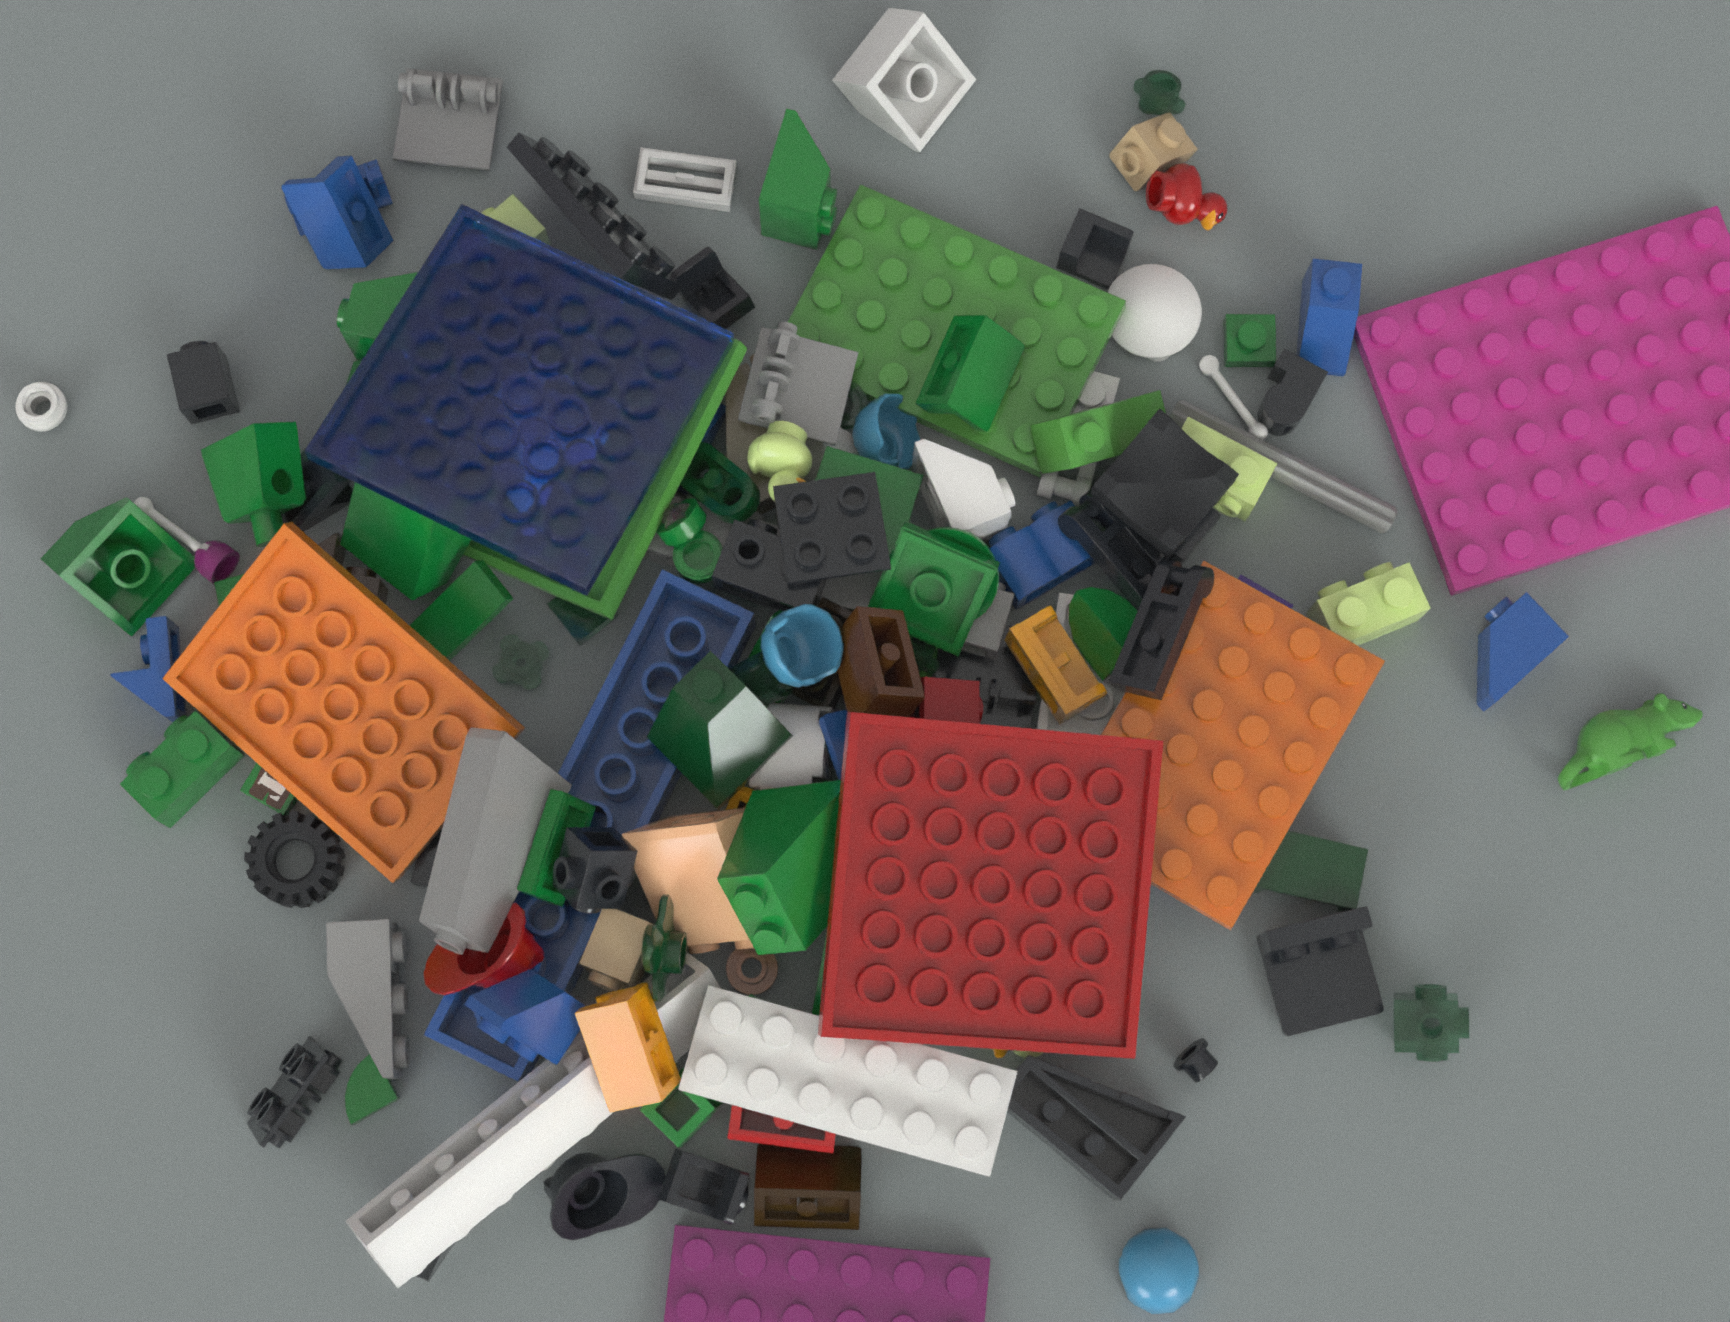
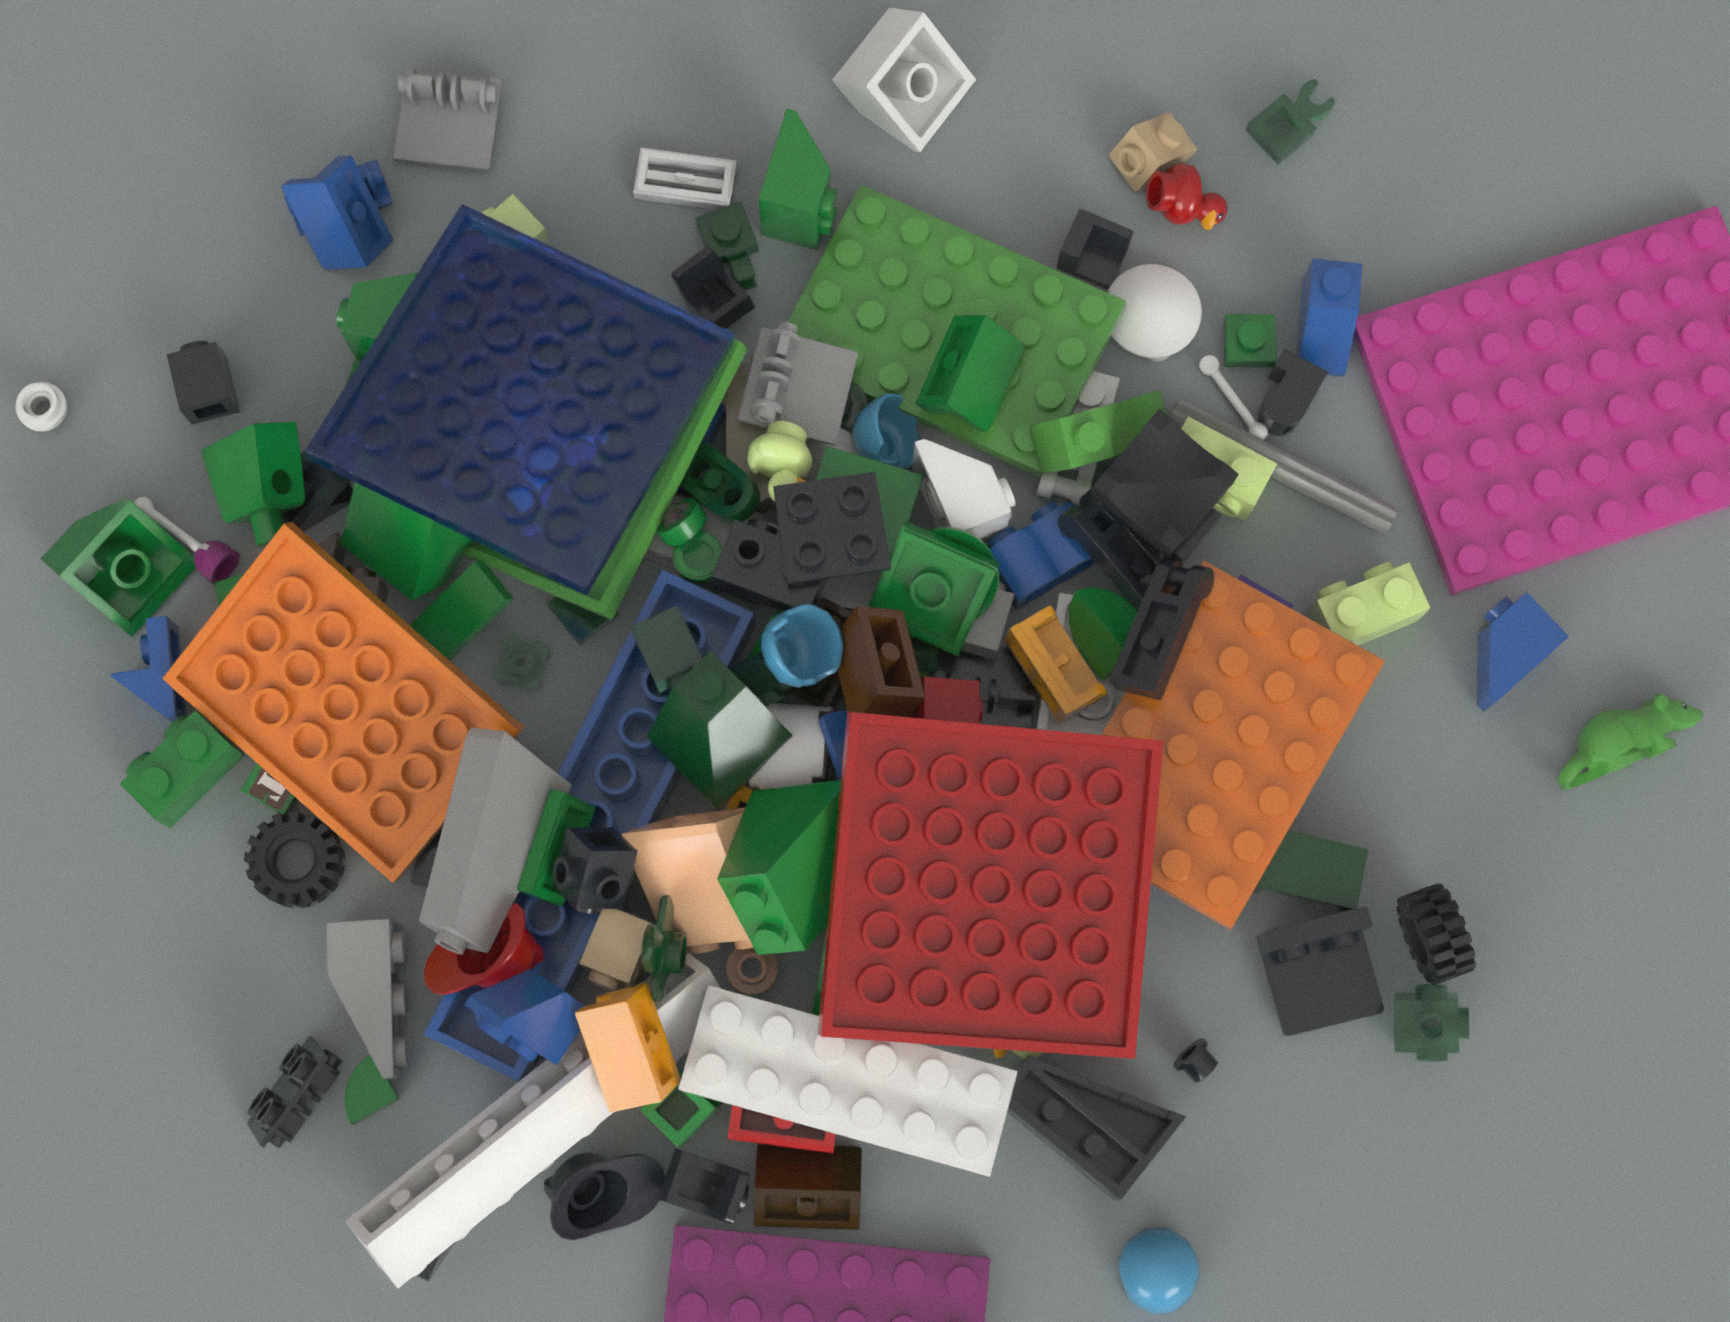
black plate [507,132,684,301] -> none
clear green plate [1133,70,1186,115] -> none
none -> clear green brick [630,605,702,693]
none -> dark green plate [695,202,759,291]
none -> clear green plate [1245,79,1336,165]
none -> black tyre [1396,883,1476,986]

